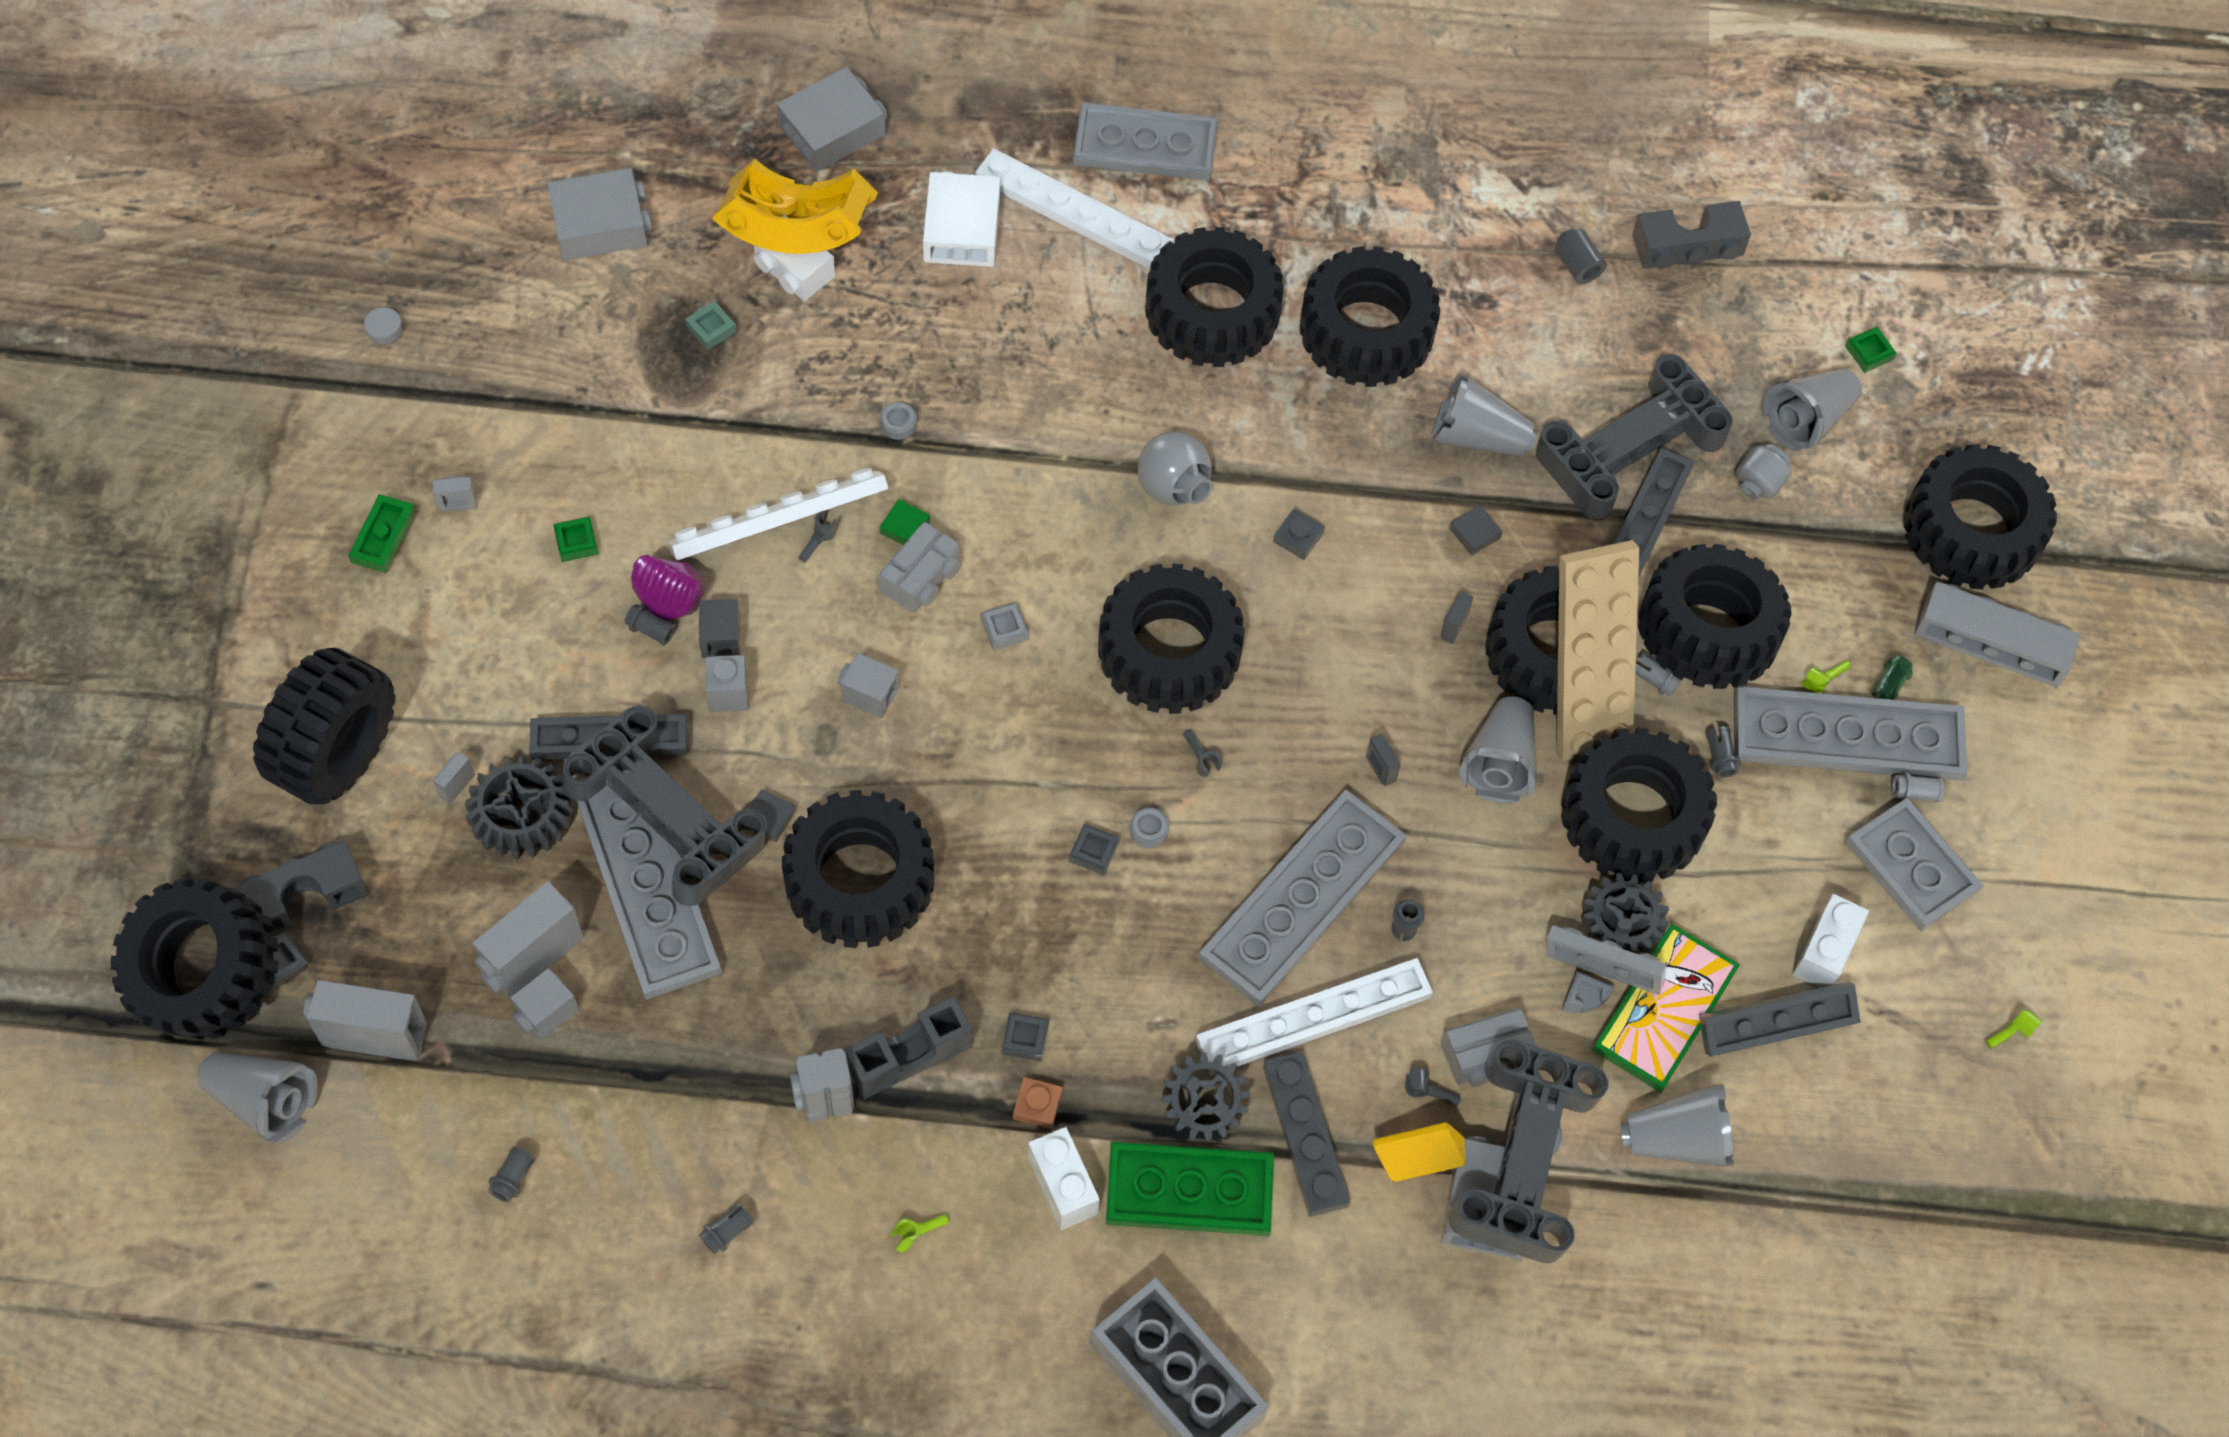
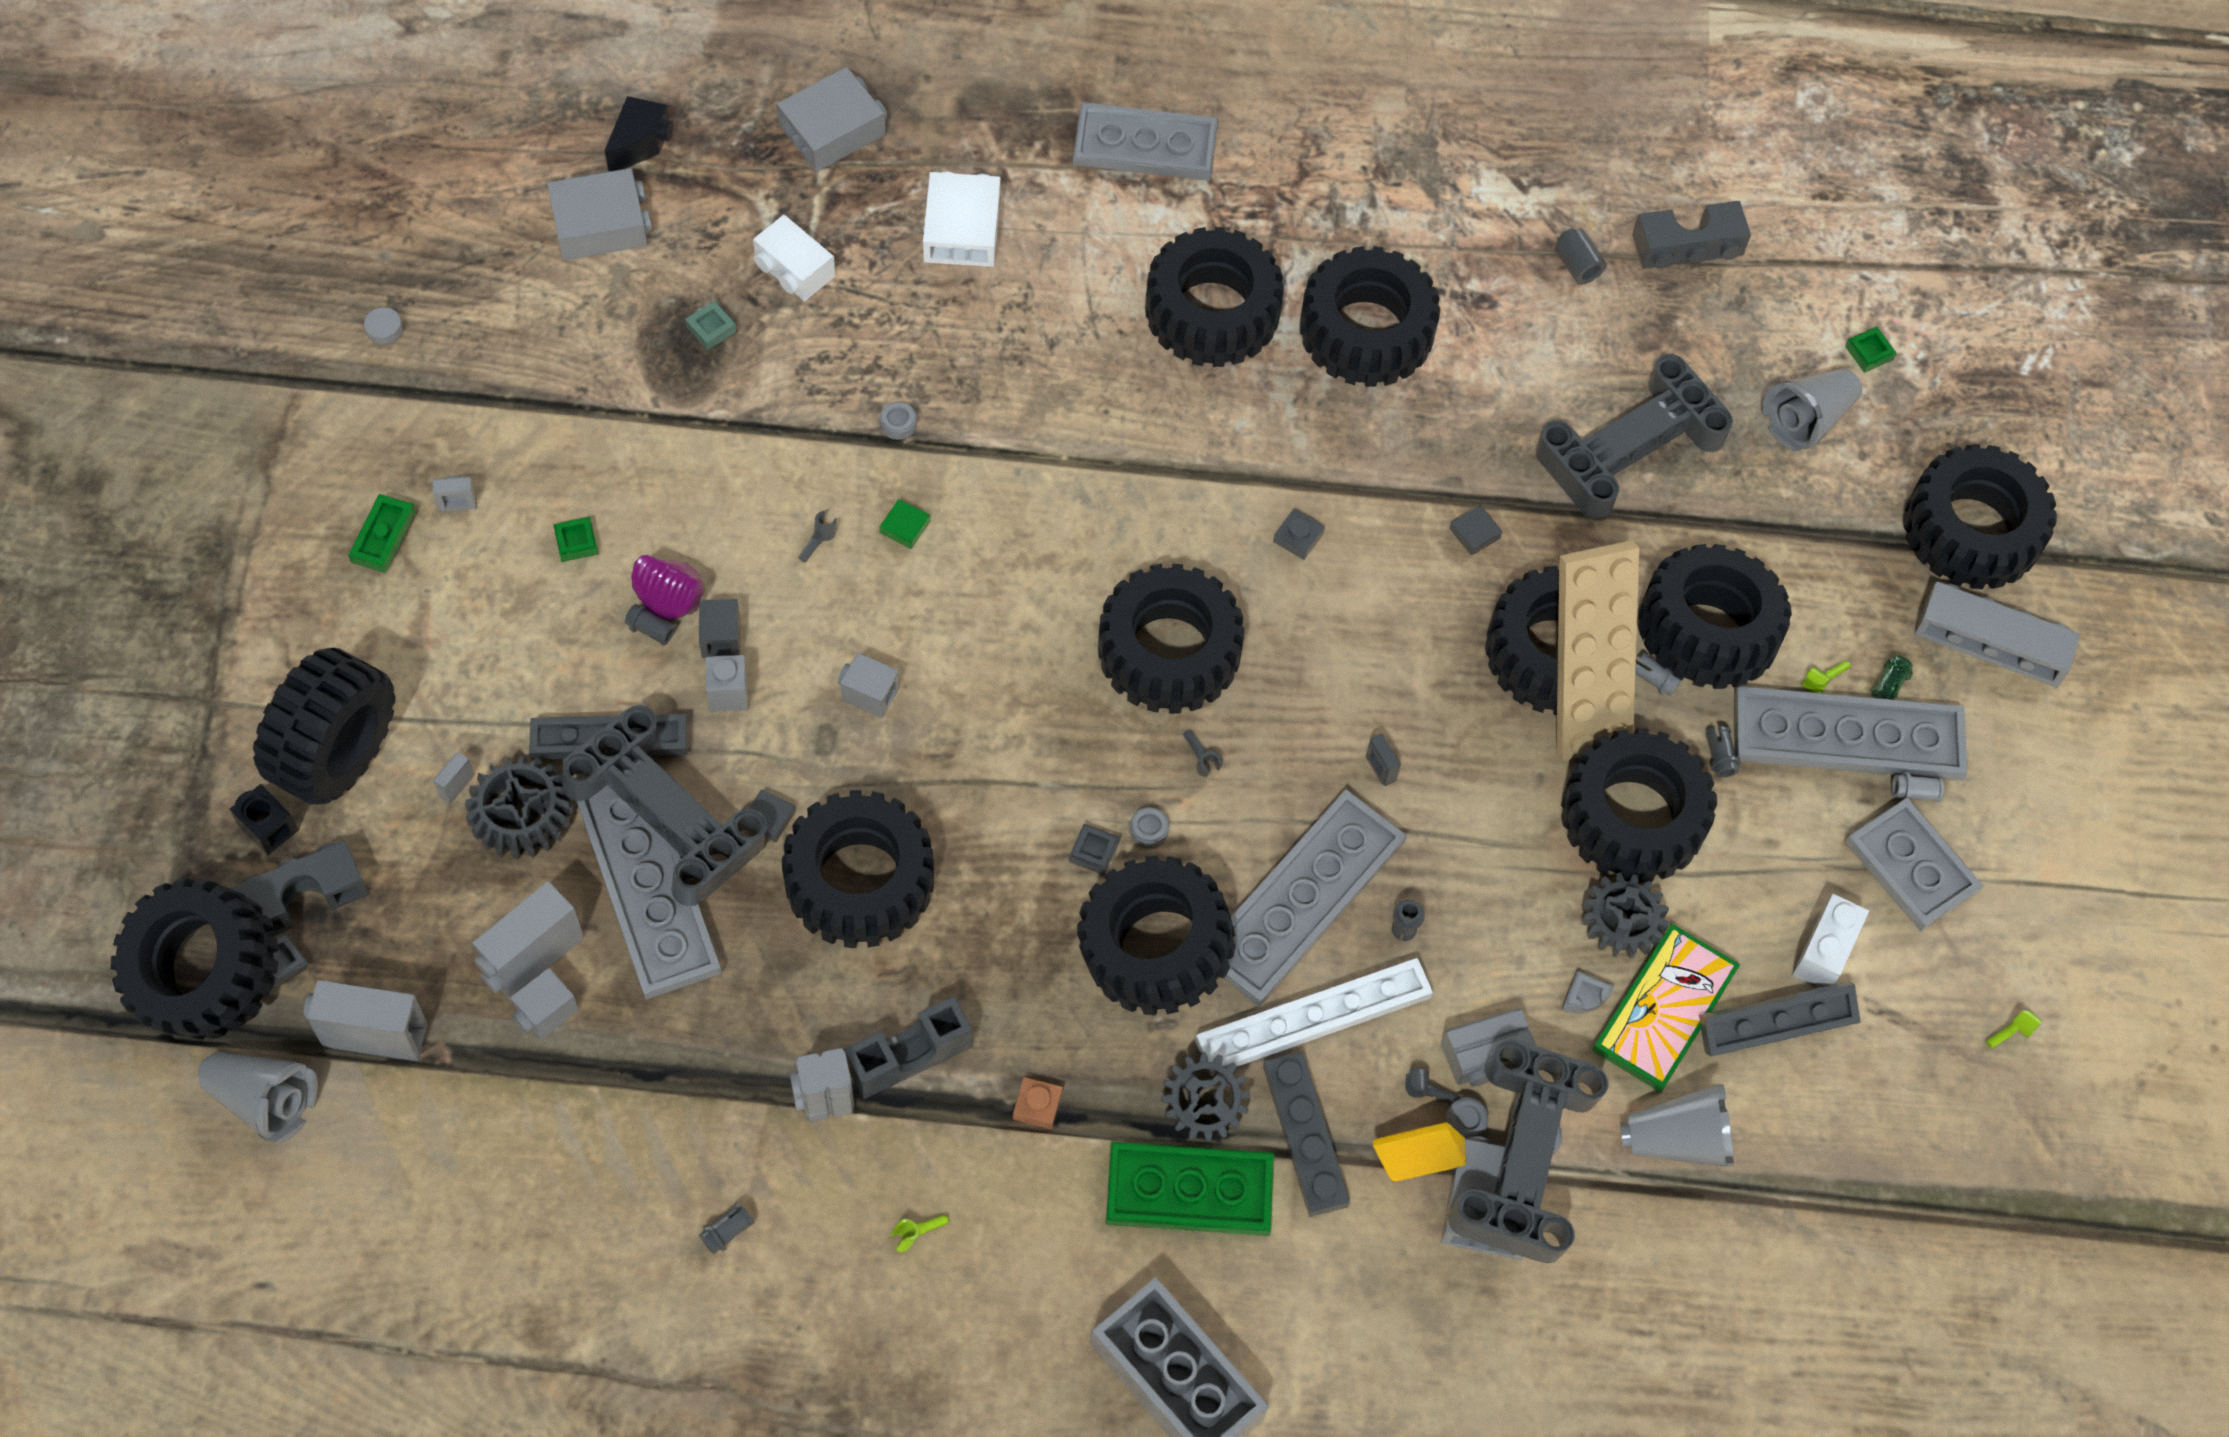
dark grey pin [488,1146,535,1203] -> none
white plate [667,468,888,560] -> none
yellow fence [713,158,878,254] -> none
light grey brick [878,522,961,613] -> none
white plate [975,148,1174,269] -> none
light grey tile [981,602,1029,650] -> none
dark grey tile [1002,1012,1049,1061] -> none
white brick [1028,1127,1100,1230] -> none
light grey brick [1138,431,1212,505] -> none
light grey cone [1432,373,1538,457] -> none
dark grey tile [1440,592,1474,644] -> none
light grey cone [1459,696,1537,803] -> none
light grey plate [1547,925,1666,995] -> none
dark grey plate [1614,448,1695,579] -> none
light grey head [1736,444,1792,499] -> none
none -> black brick [229,784,299,855]
none -> black slope [604,96,673,172]
none -> black tyre [1077,855,1236,1015]
none -> light grey tile [1445,1098,1488,1139]

